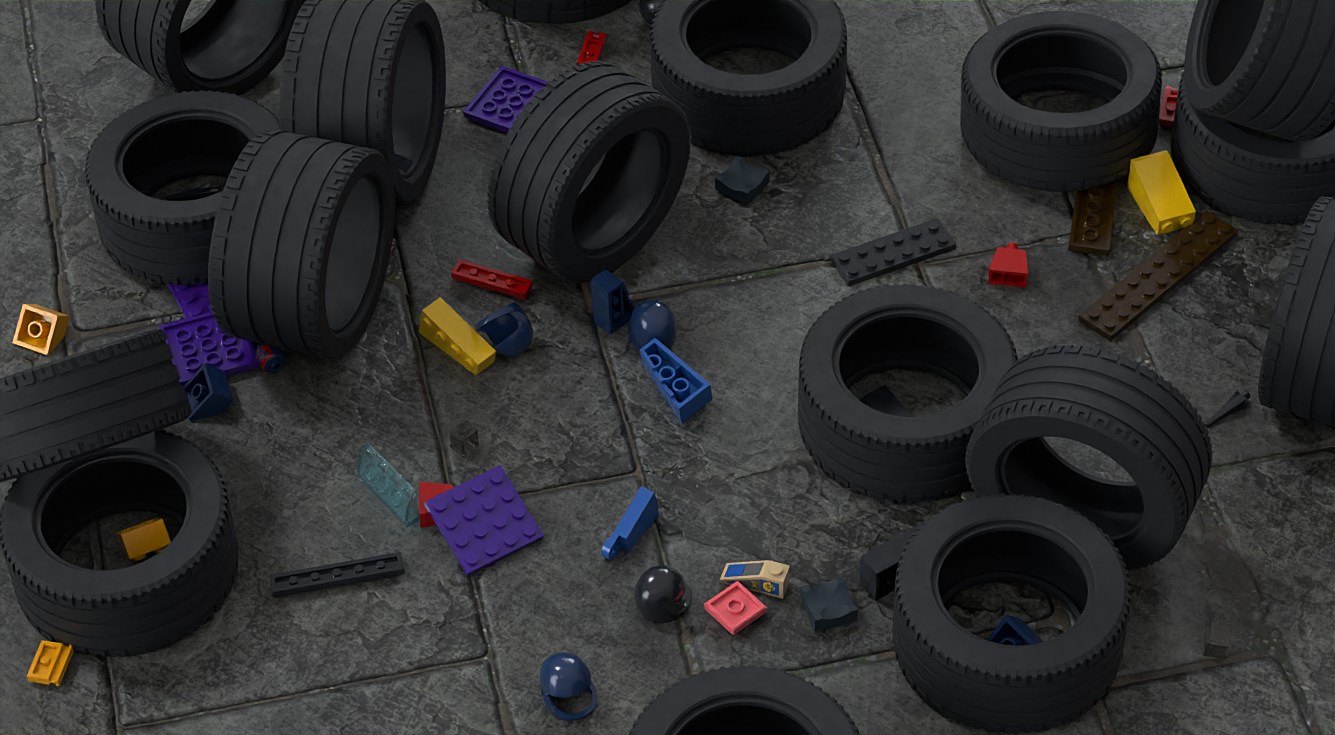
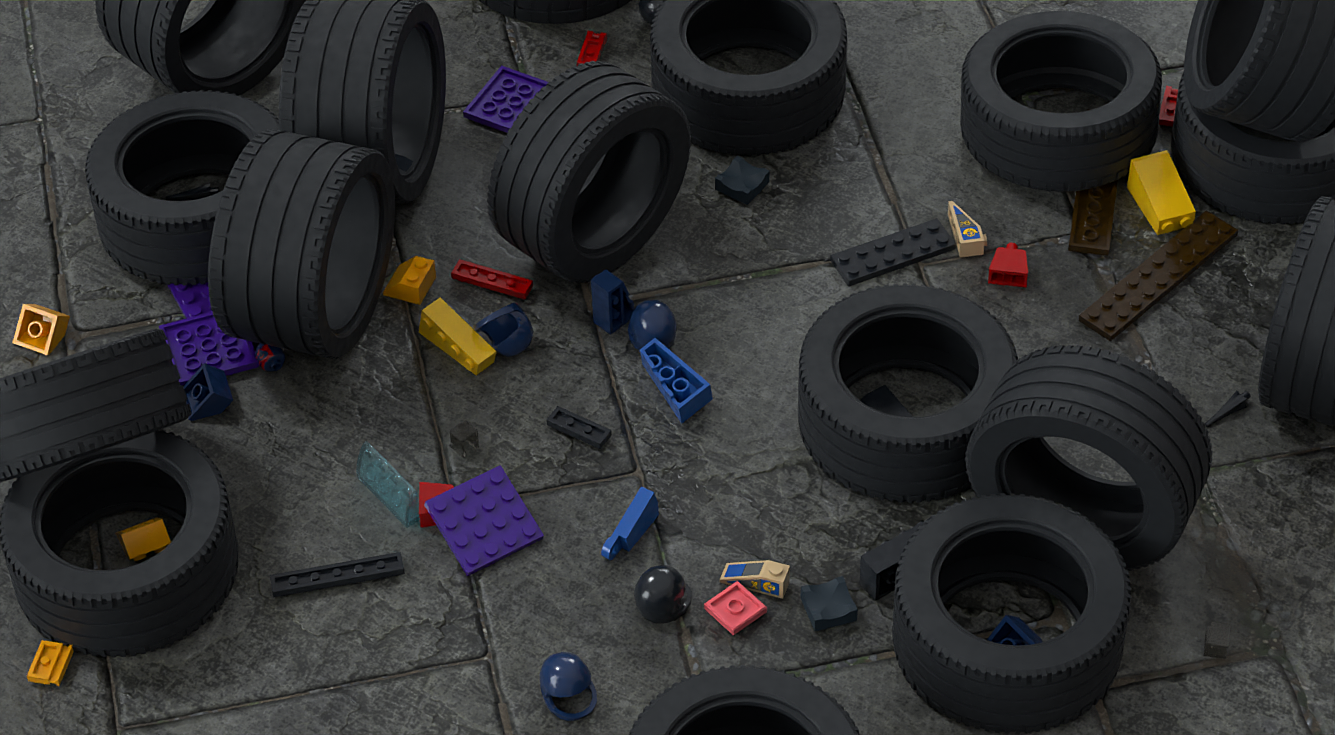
none -> light orange slope [383,256,436,305]
none -> black plate [546,406,612,449]
none -> tan slope [948,201,987,257]

